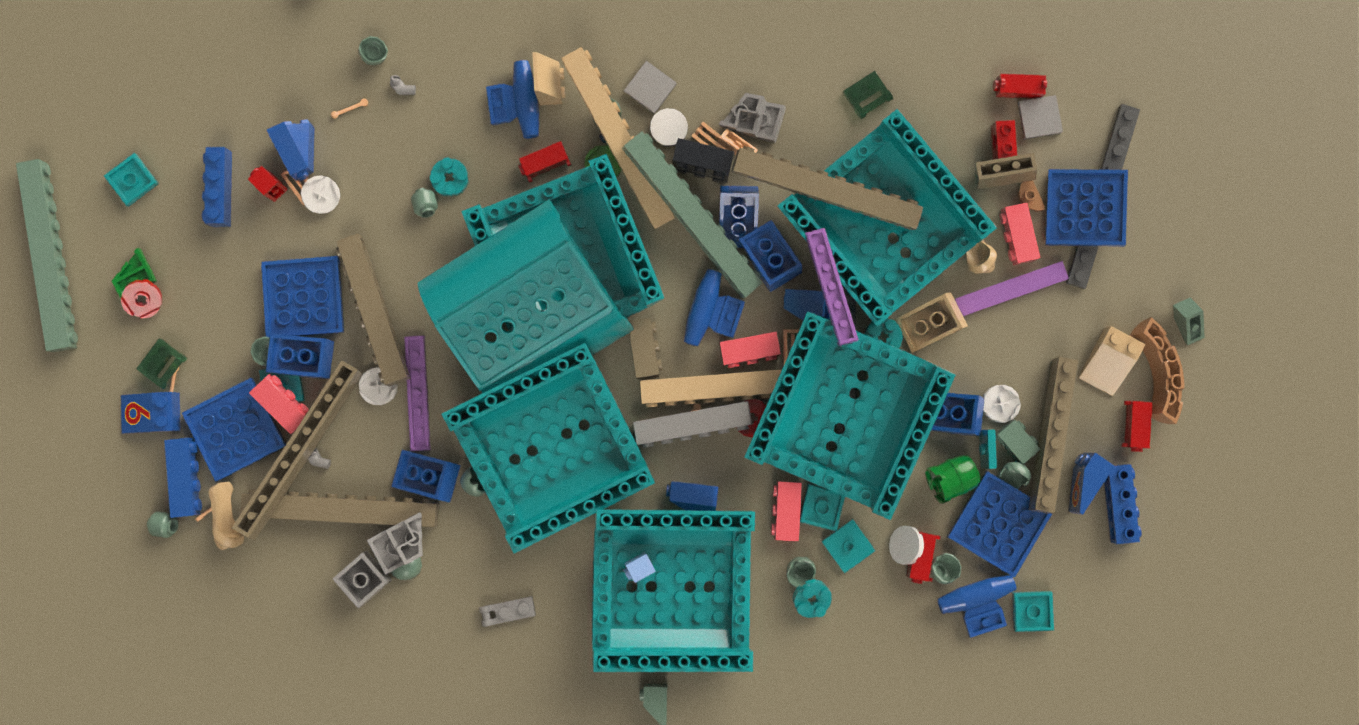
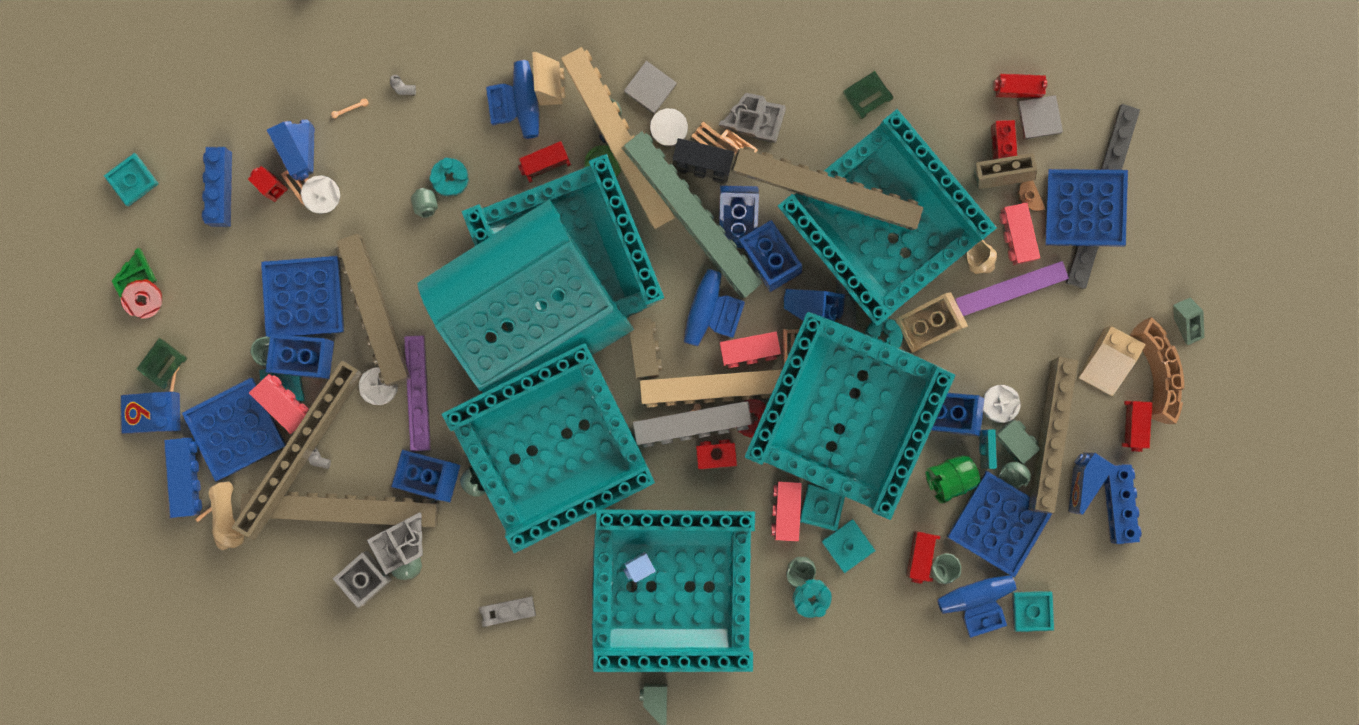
sand green brick [16,159,78,352] -> none
sand green head [147,511,178,538] -> none
sand green hair [358,36,388,66] -> none
blue slope [666,481,718,511] -> none
medium lavender tile [805,228,858,346] -> none
white tile [889,526,924,565] -> none
none -> red brick [696,439,737,469]

